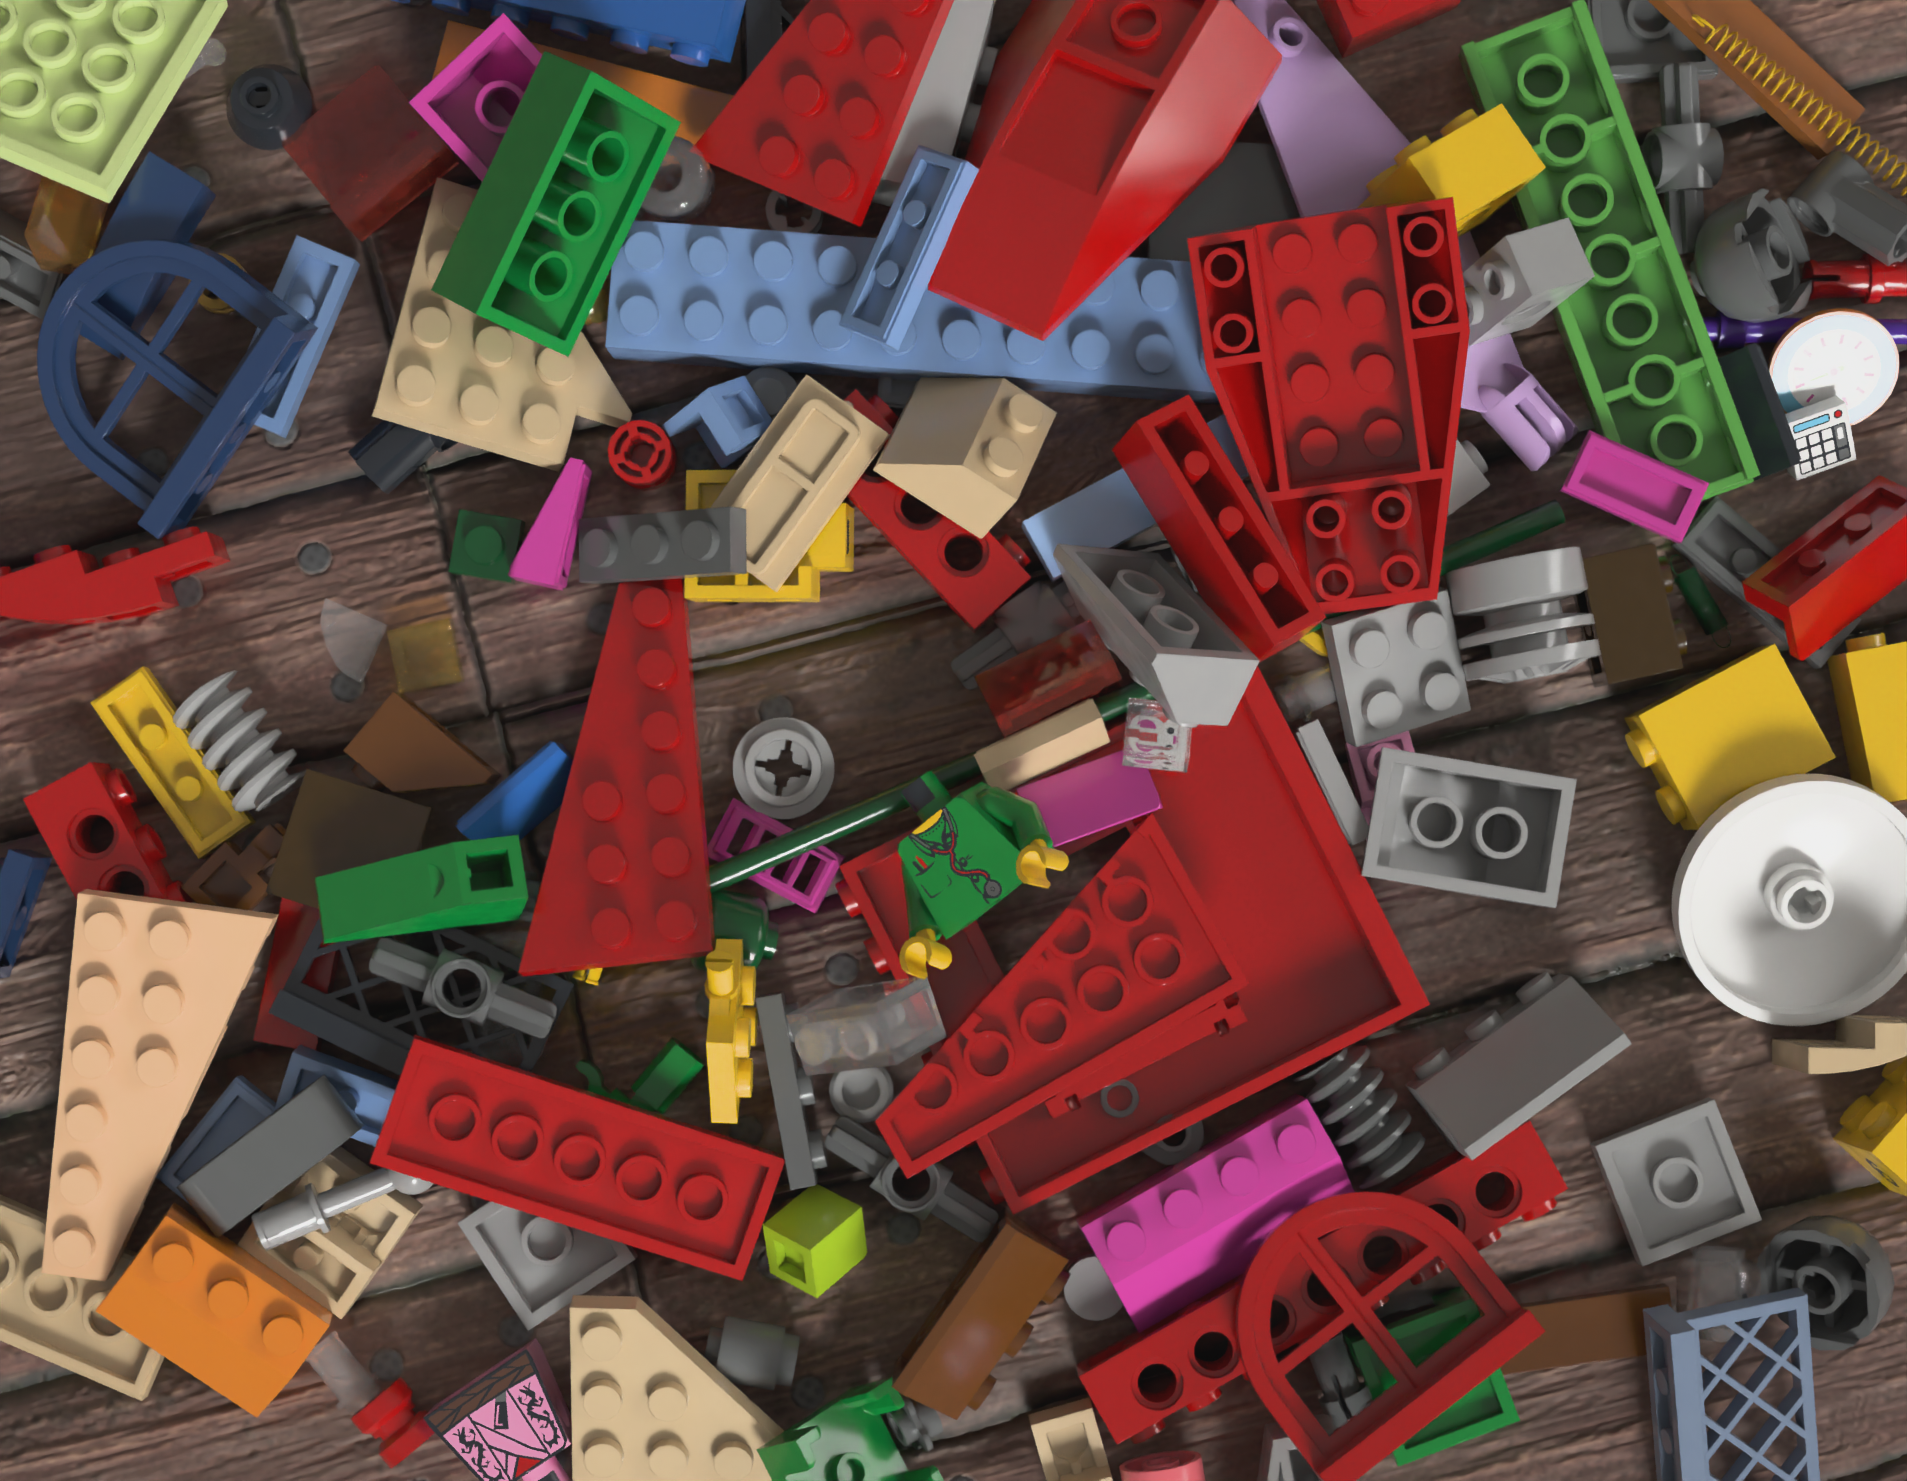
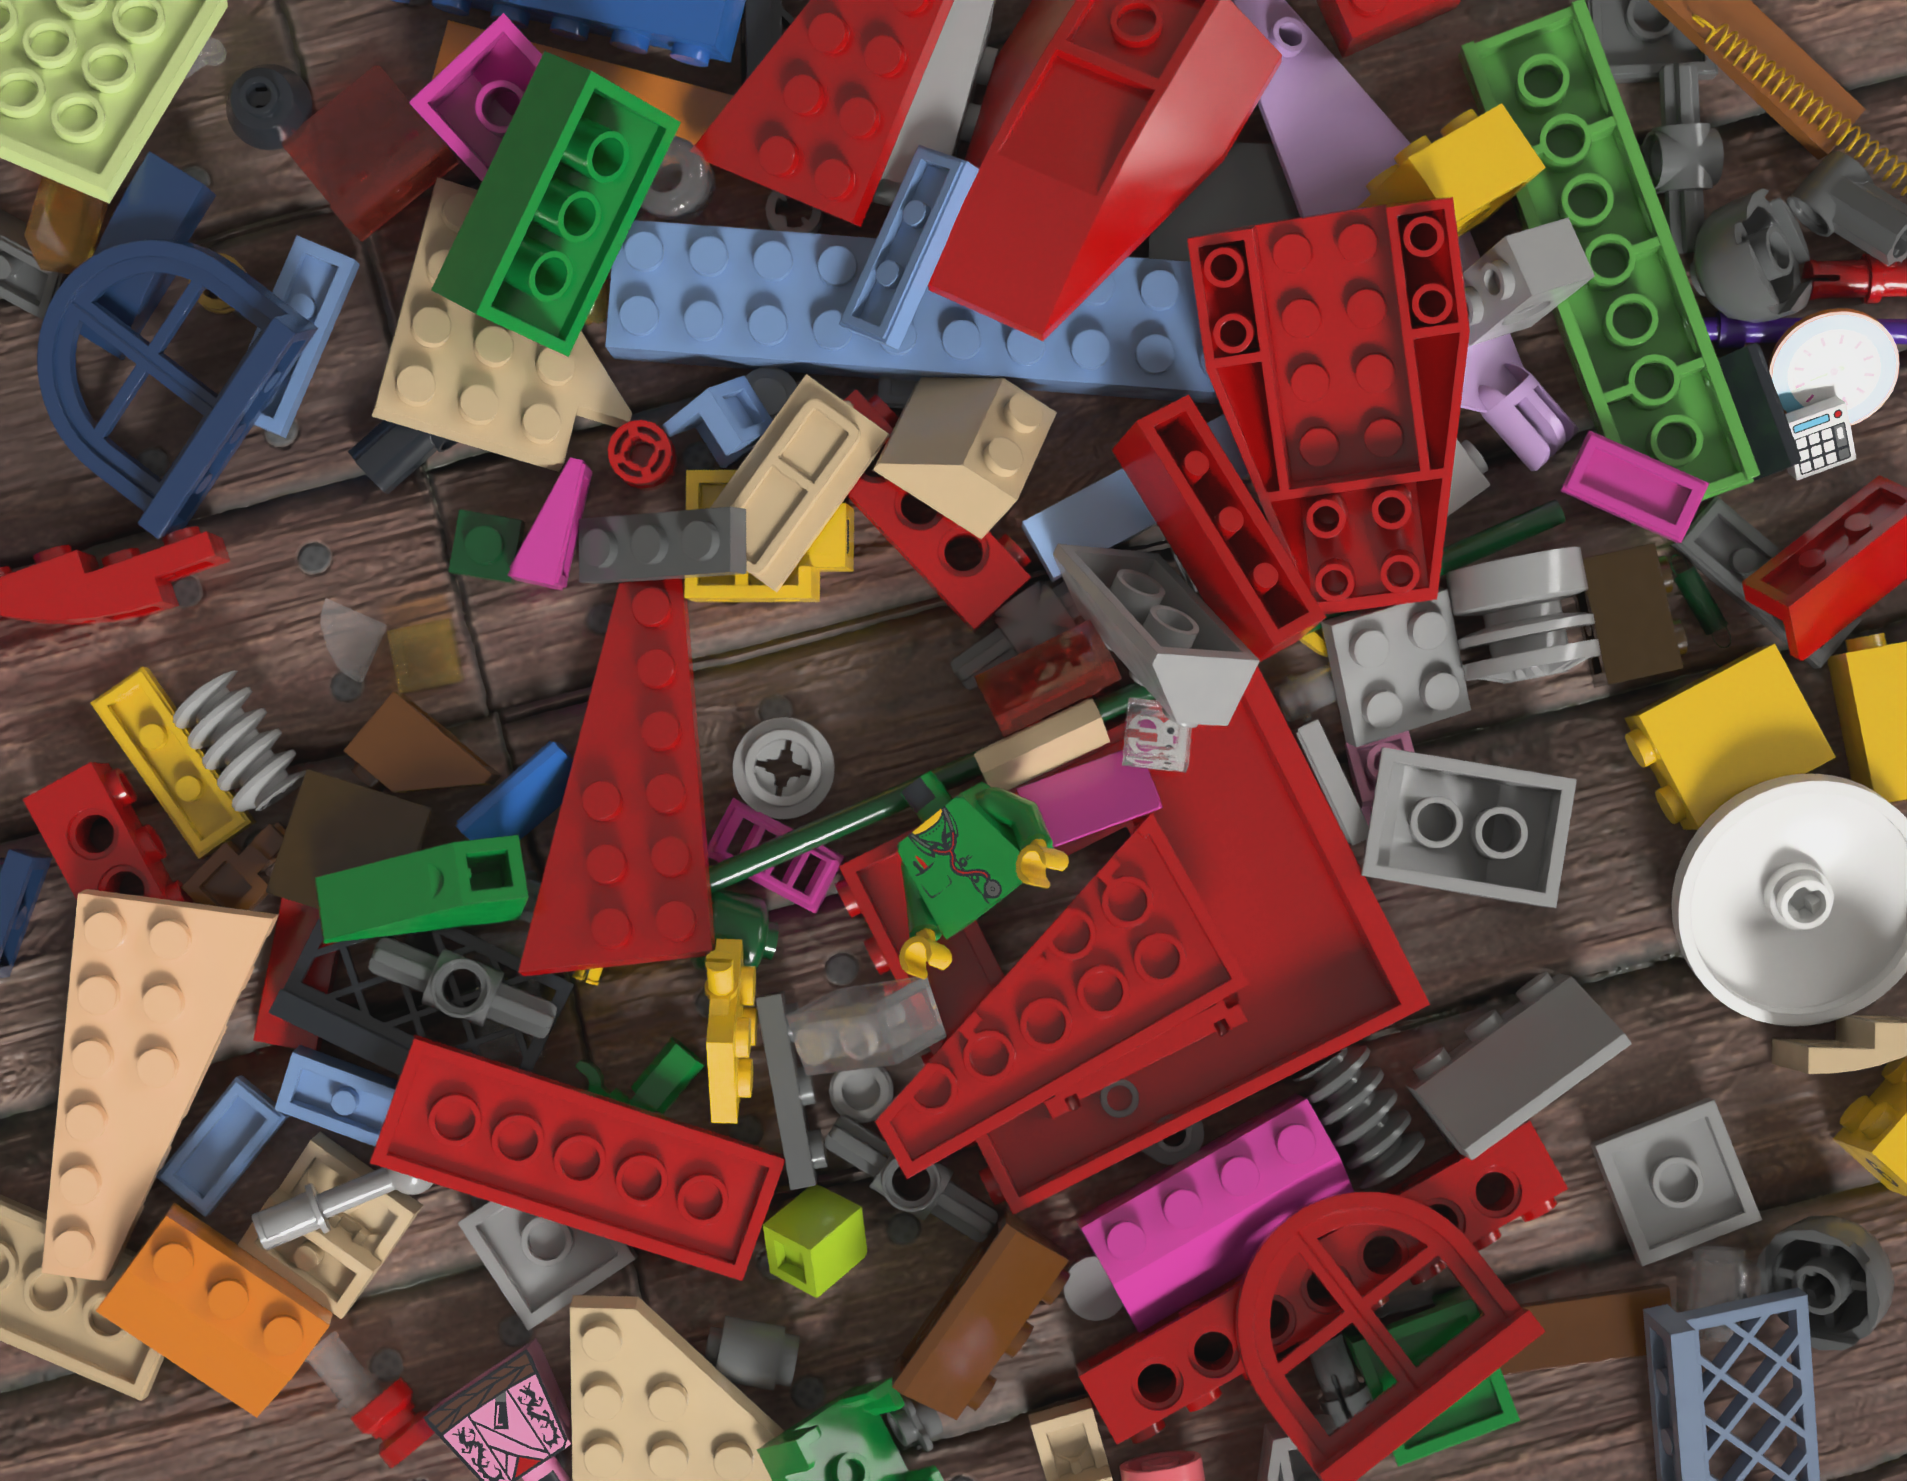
dark grey beam [176,1075,364,1238] -> none

